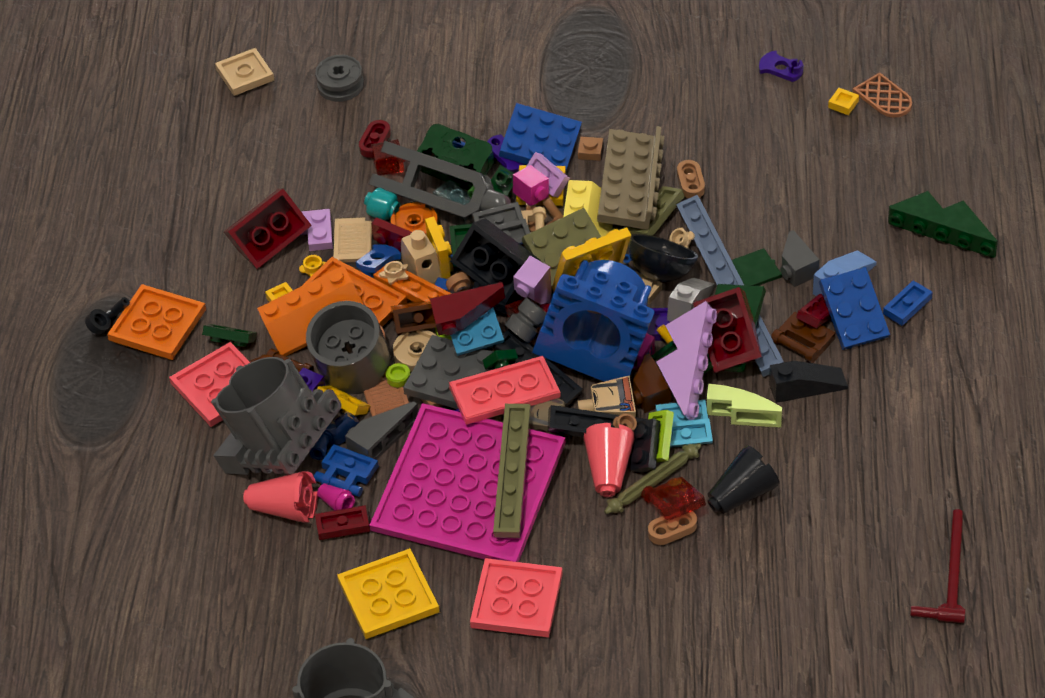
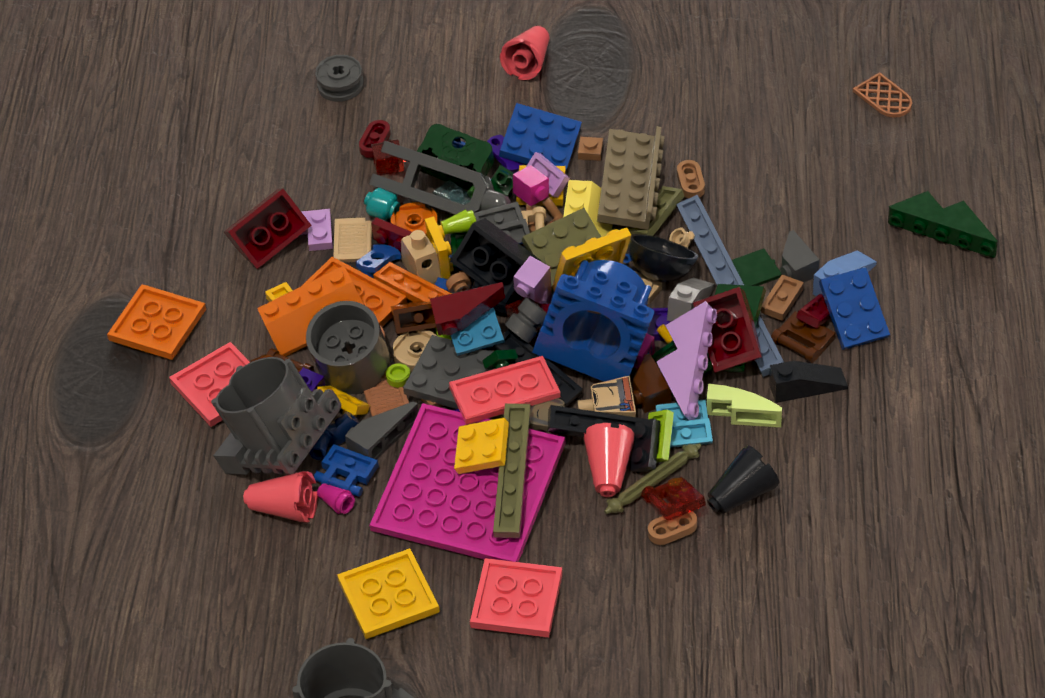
black plate [85,297,130,335] -> none
dark green plate [202,324,257,347] -> none
tan plate [215,48,274,96] -> none
yellow plate [299,255,326,277] -> none
dark red plate [315,505,370,540] -> none
tan plate [379,261,408,285] -> none
medium nougat plate [613,413,637,432] -> none
dark purple piece [759,50,804,82] -> none
yellow plate [828,88,859,115] -> none
blue plate [883,280,933,326] -> none
dark red bar [910,509,965,623] -> none
none -> lime cone [440,209,476,235]
none -> yellow plate [454,418,509,474]
none -> coral cone [500,26,550,80]
none -> medium nougat plate [761,275,804,321]

